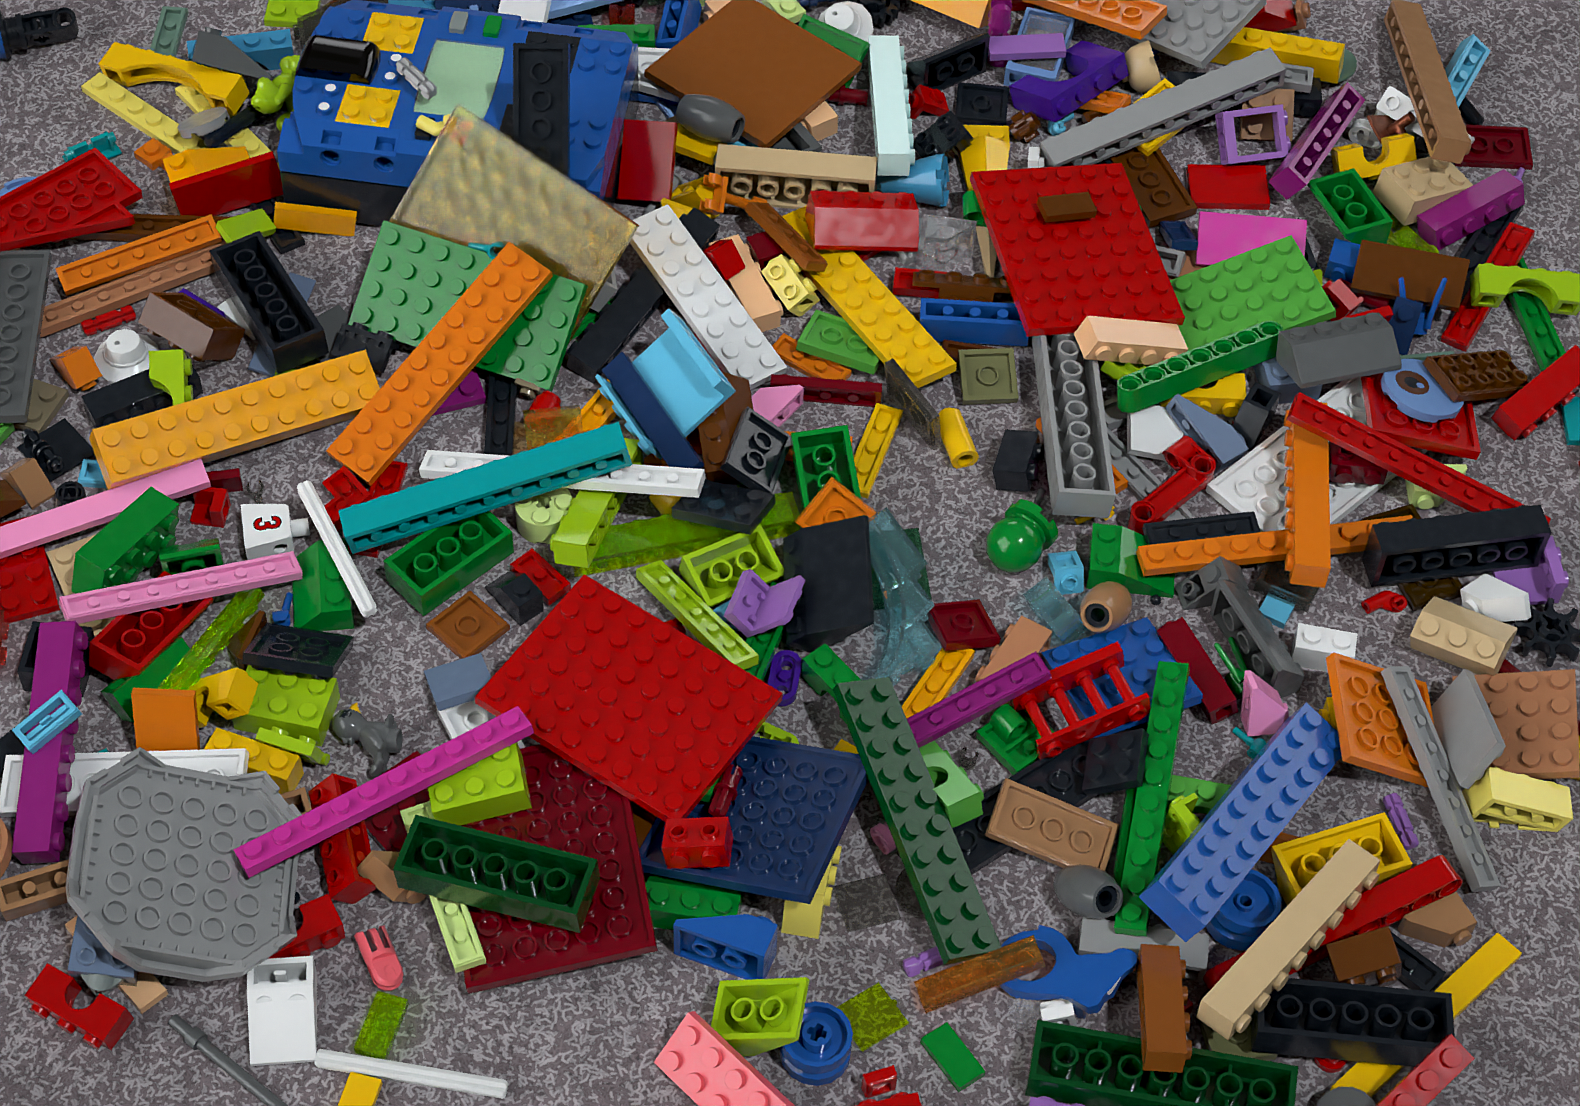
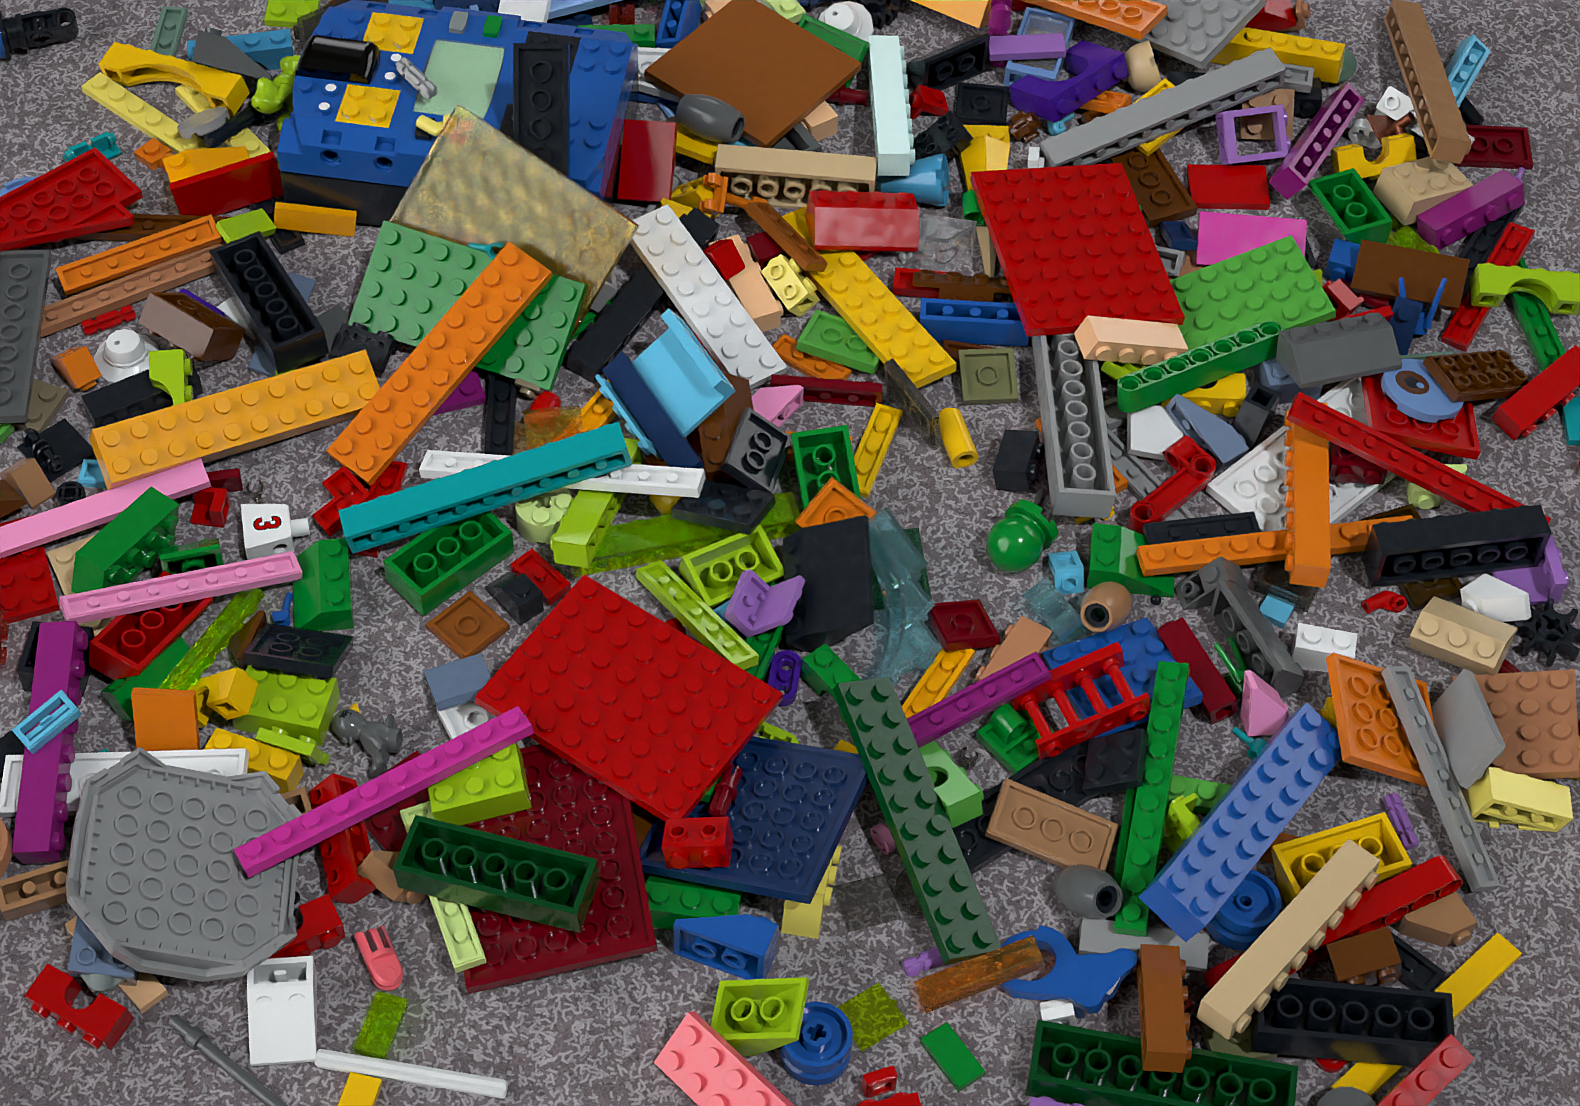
white axle [297,480,377,618] -> none
reddish brown tile [1037,192,1097,223] -> none

